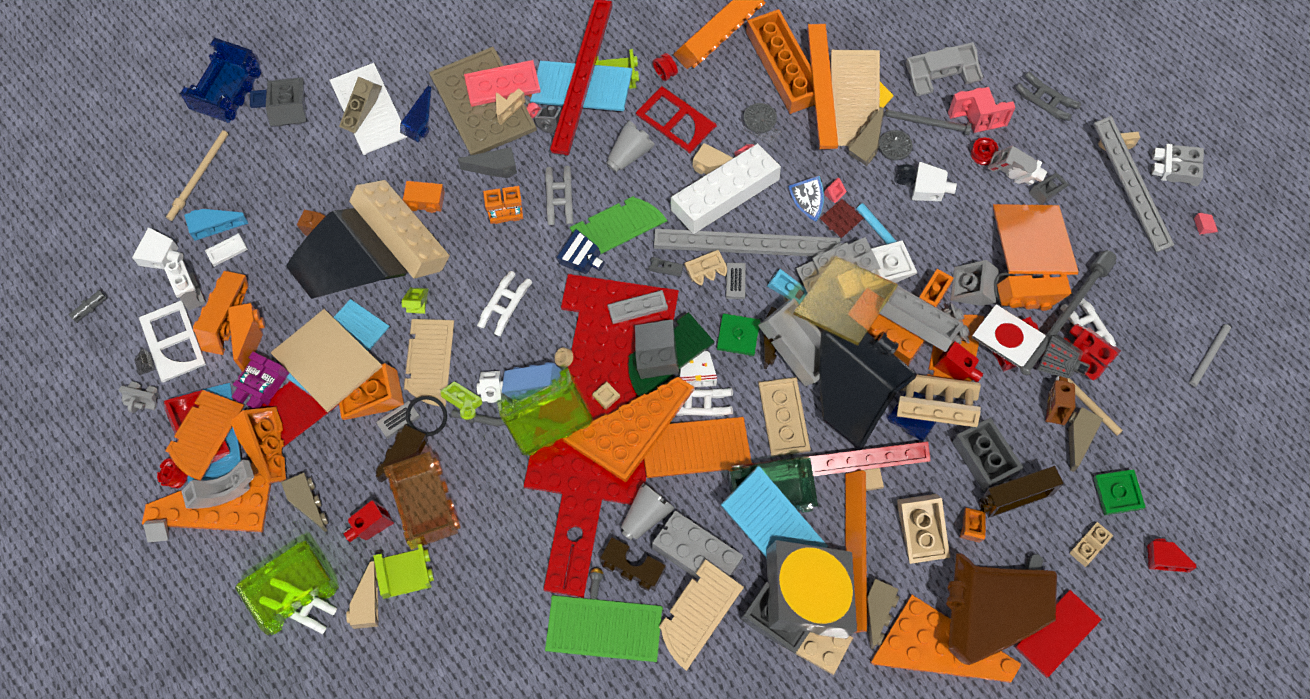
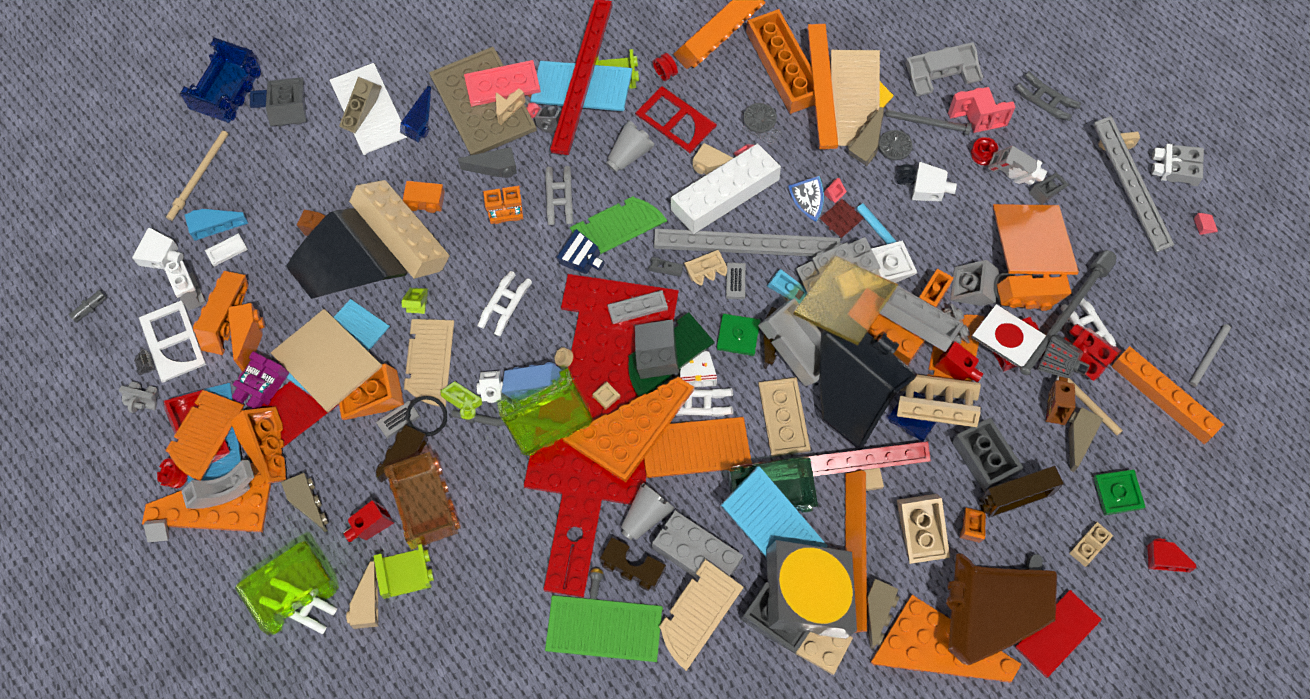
none -> orange brick [1111,346,1224,444]

